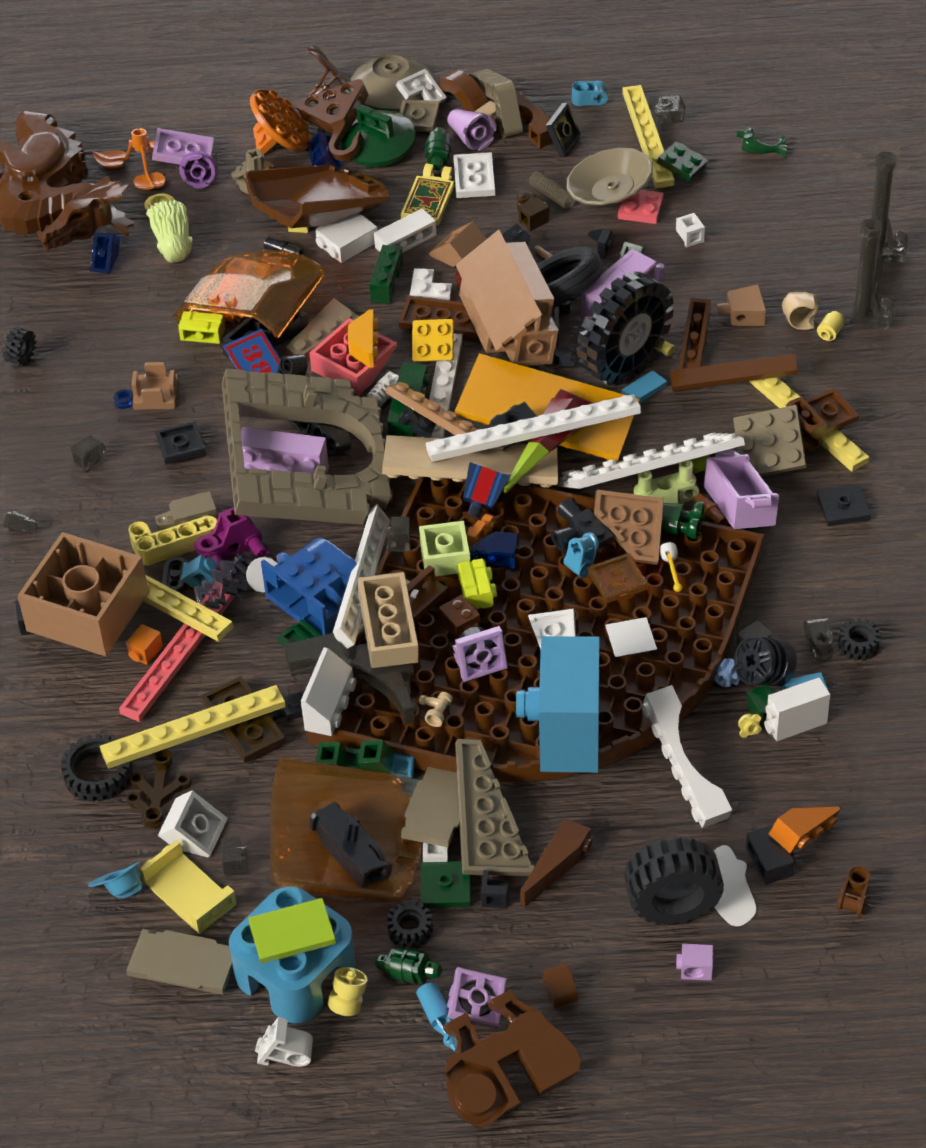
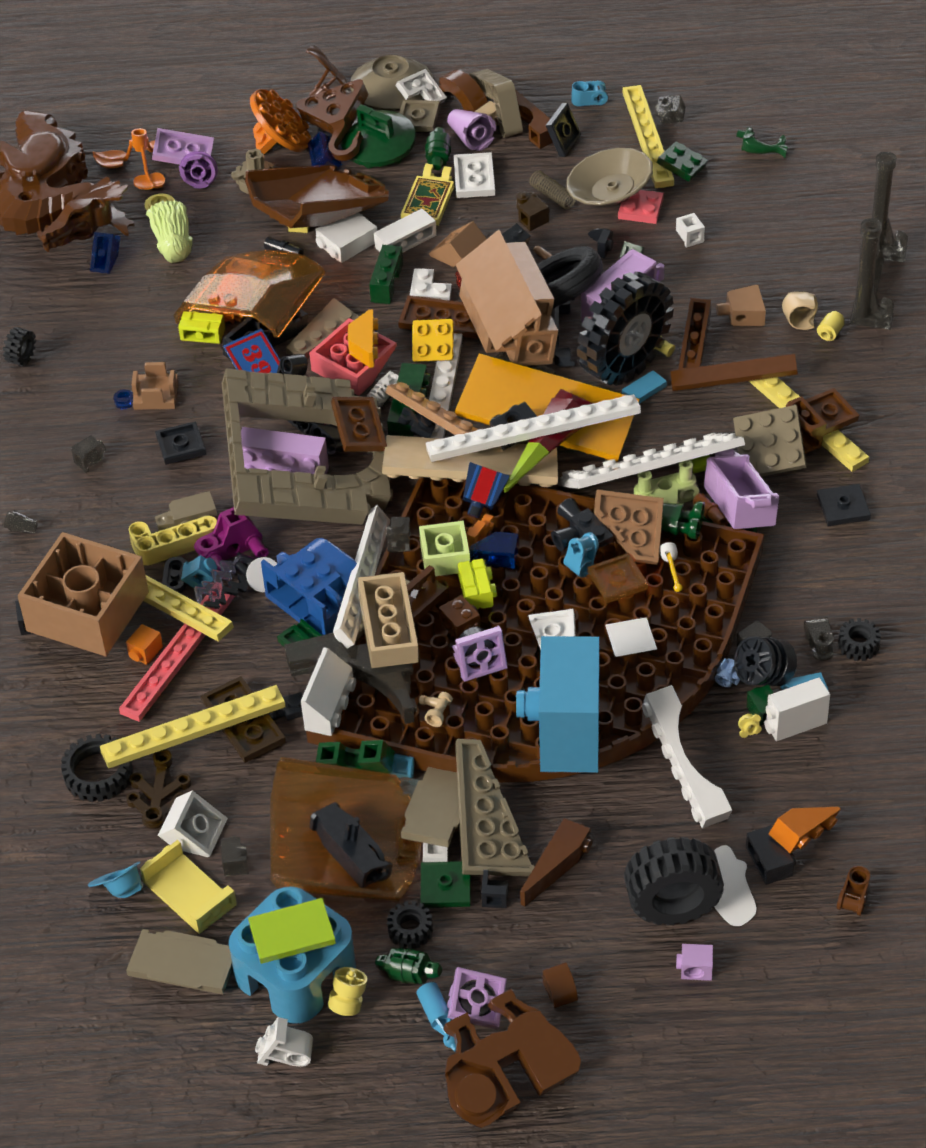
none -> reddish brown plate [331,397,387,452]

